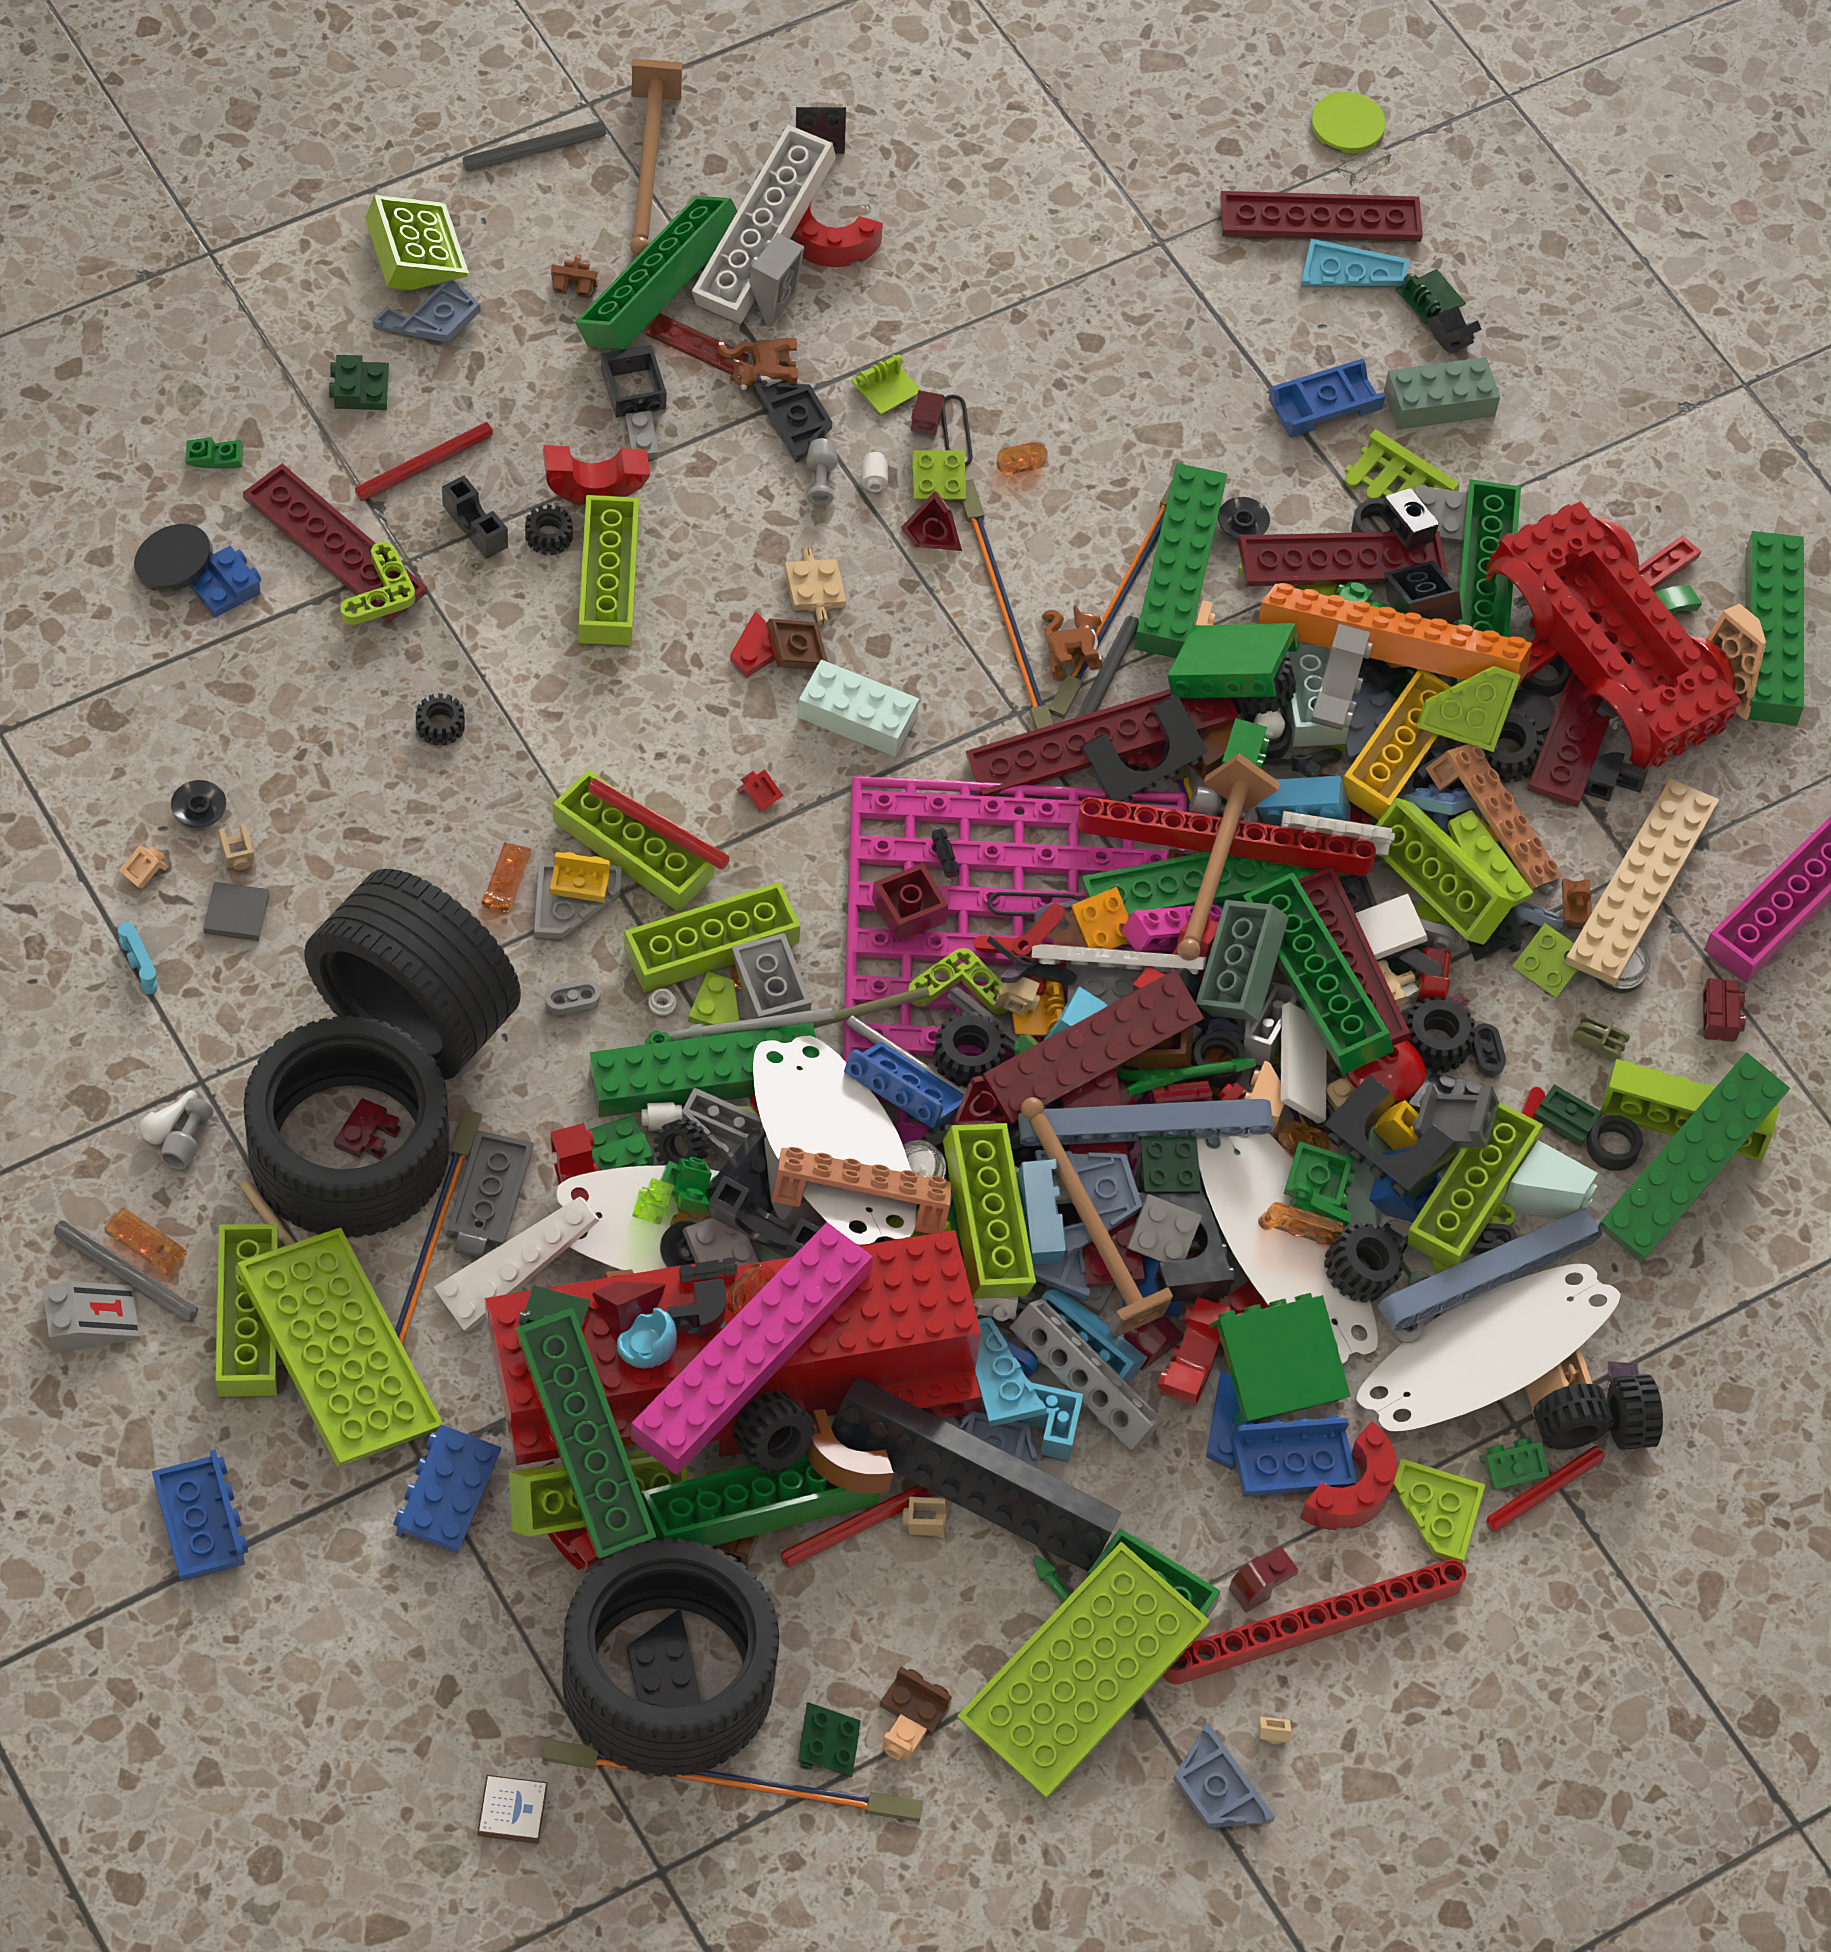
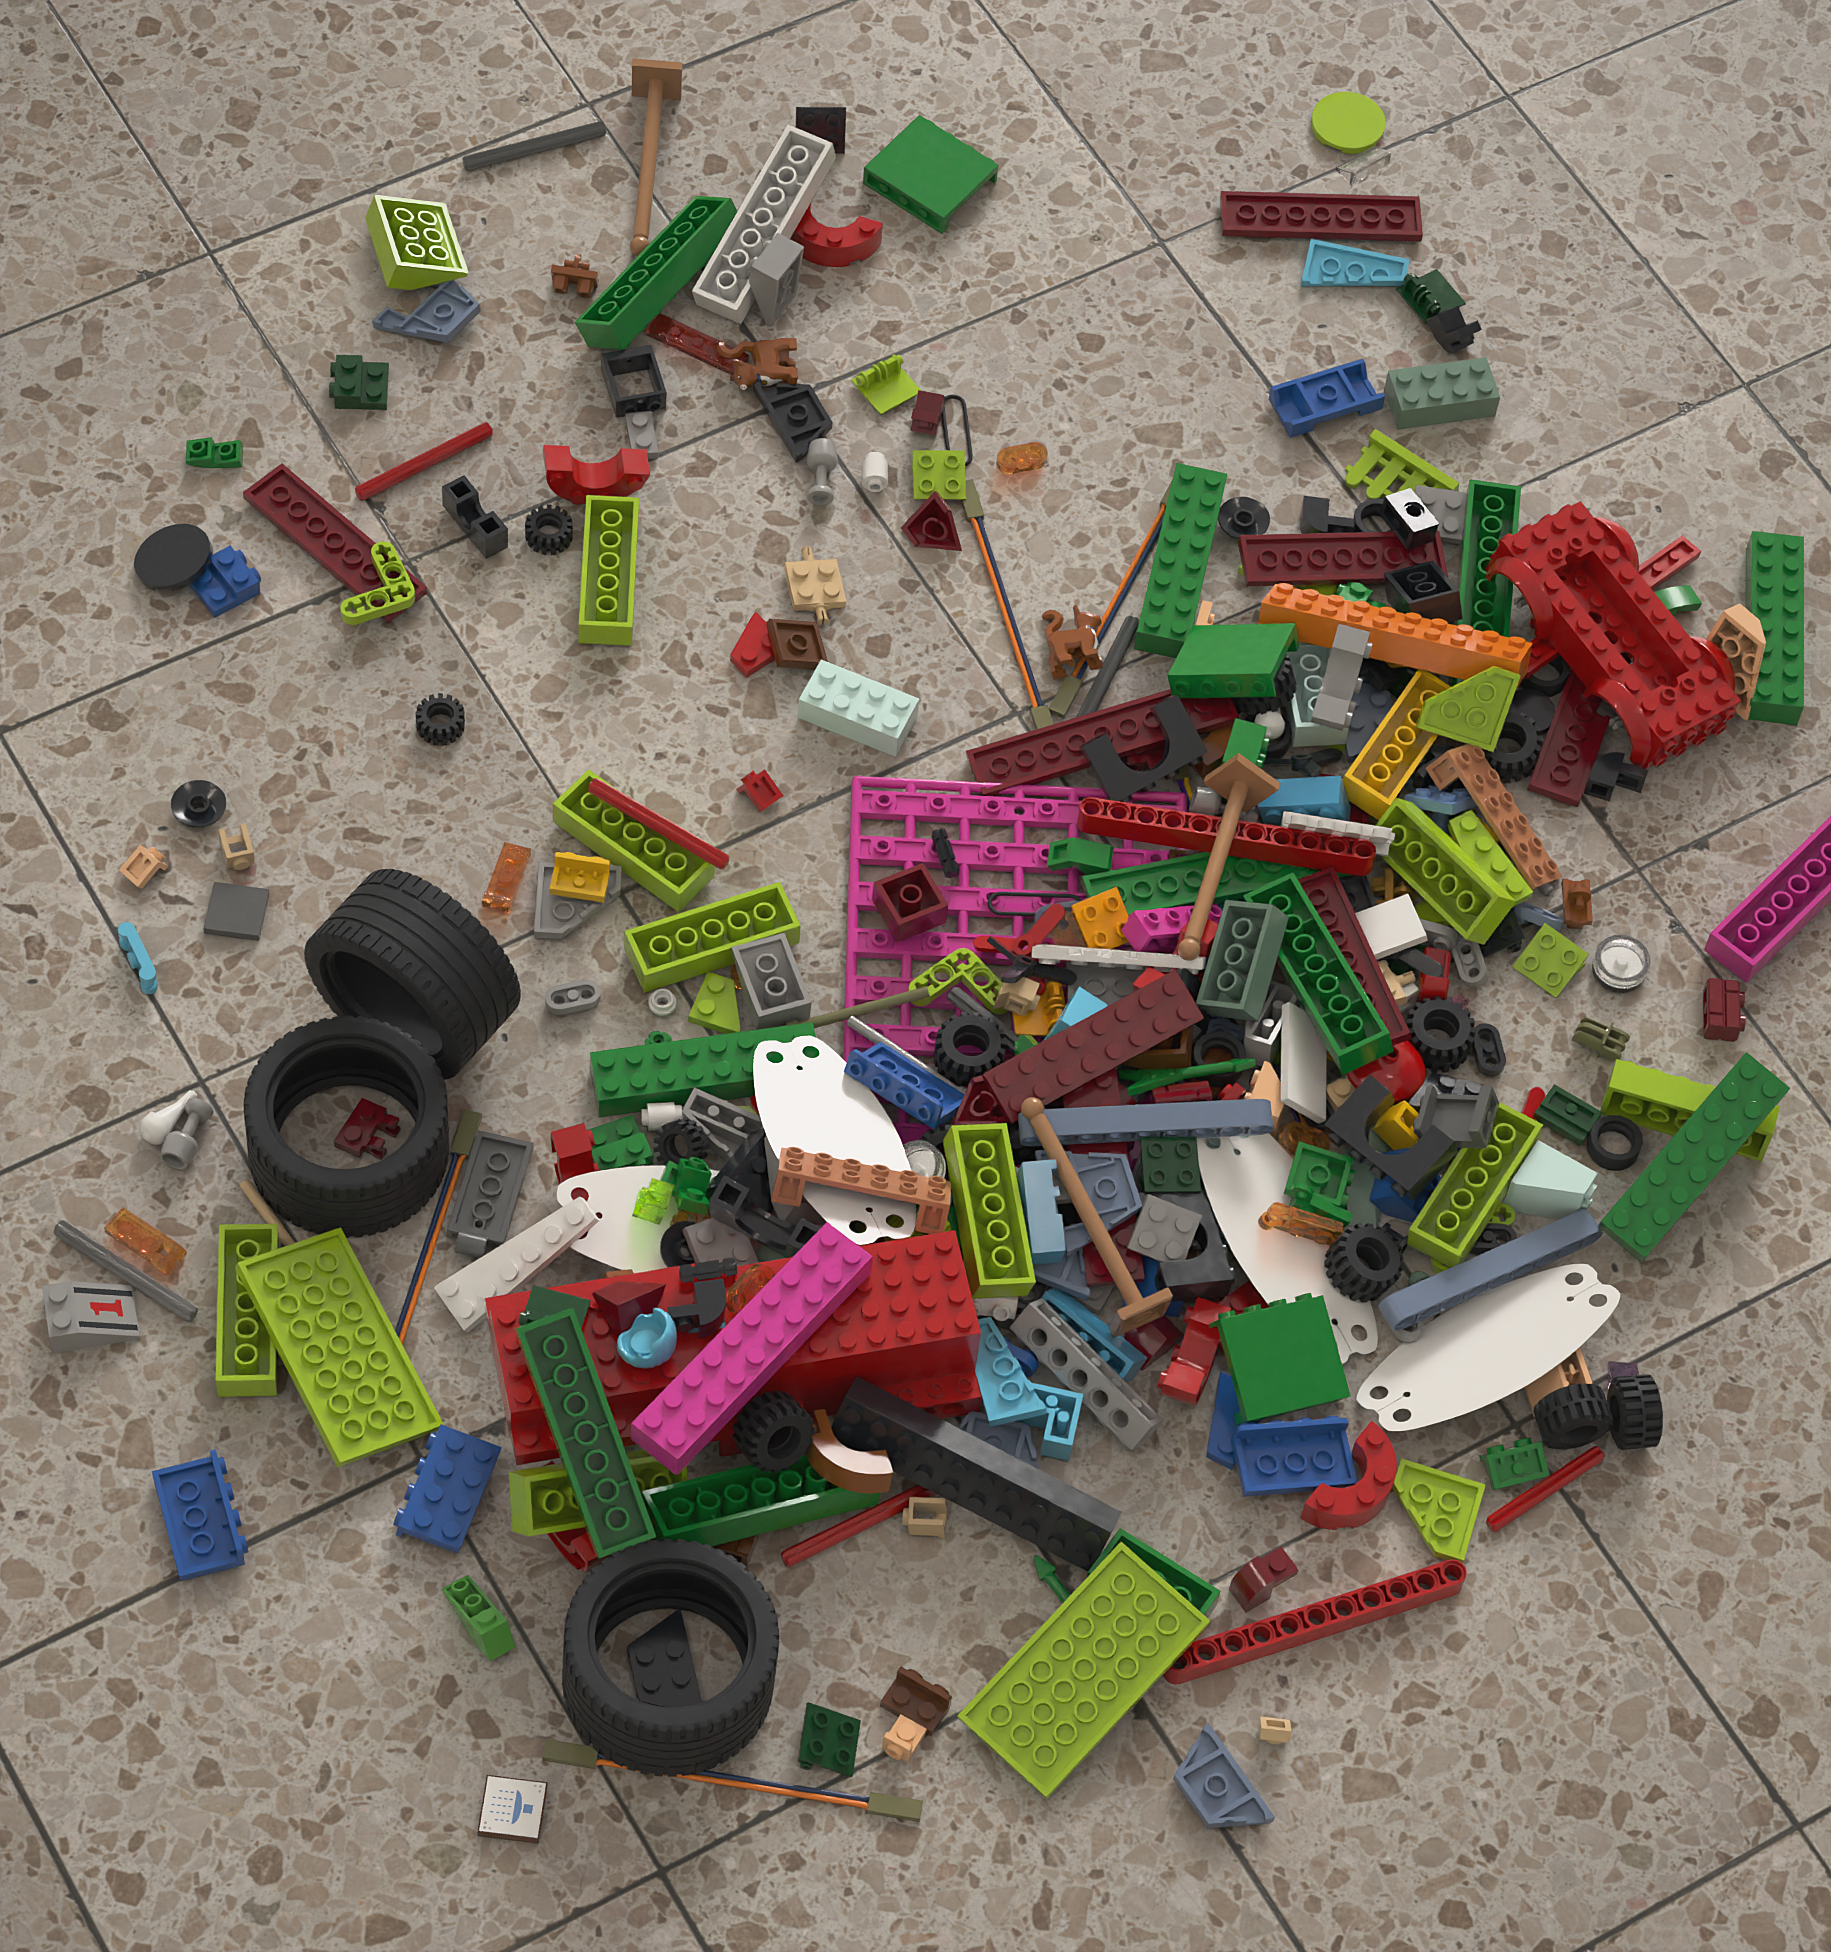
light grey bar [669,1008,835,1041] -> none
tan plate [1565,778,1720,986] -> none
none -> bright green slope [442,1575,516,1662]
none -> green panel [863,115,999,234]
none -> green slope [1047,837,1114,875]
none -> black brick [1299,496,1354,534]
none -> pearl gold hips [1371,868,1416,905]
none -> light grey plate [1451,935,1488,987]

